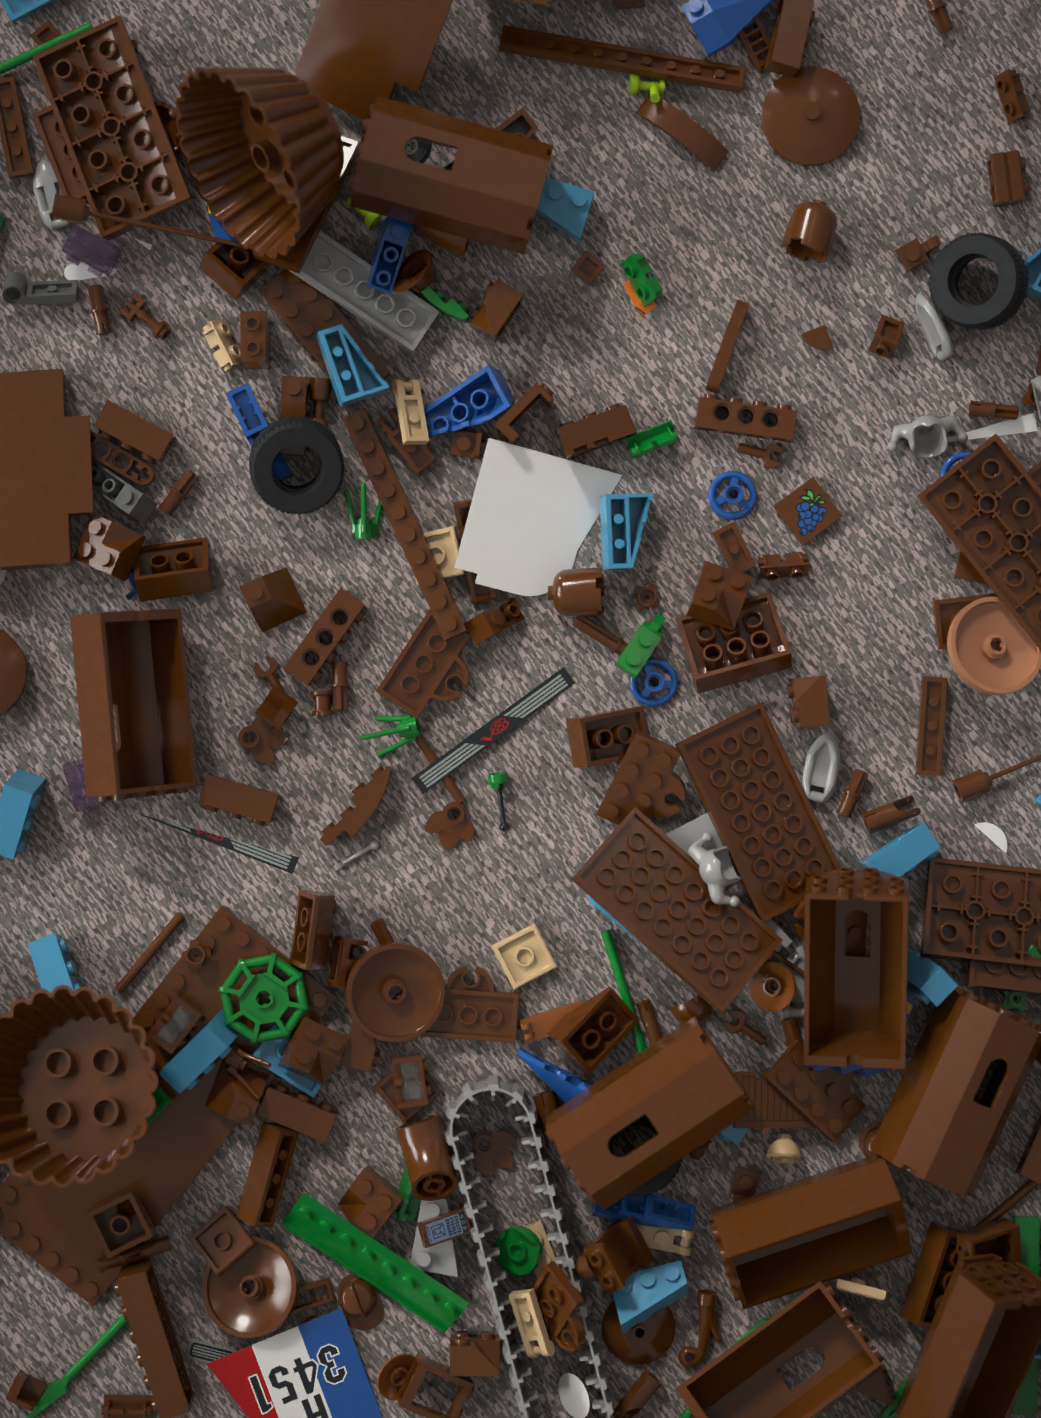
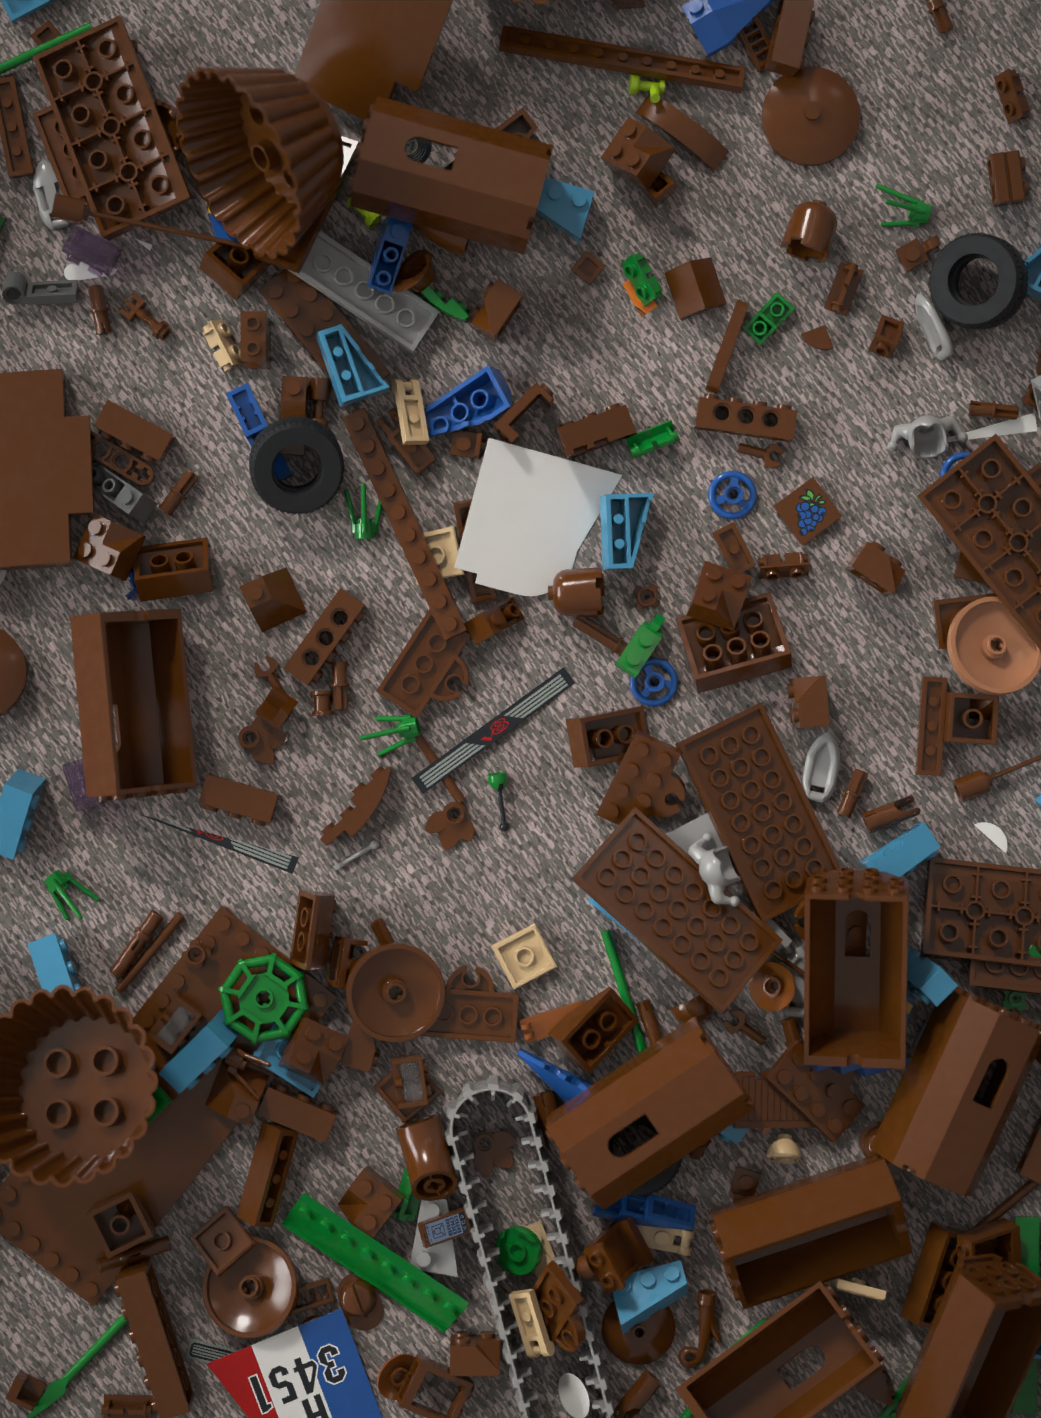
none -> green plant [44,869,100,920]
none -> reddish brown pin [109,910,164,979]
none -> reddish brown slope [600,117,676,190]
none -> reddish brown slope [636,171,677,208]
none -> reddish brown slope [664,257,726,320]
none -> green slope [743,292,795,345]
none -> reddish brown hinge [824,262,864,317]
none -> reddish brown slope [845,541,906,596]
none -> green plant [876,184,931,227]
none -> reddish brown slope [943,692,1000,745]

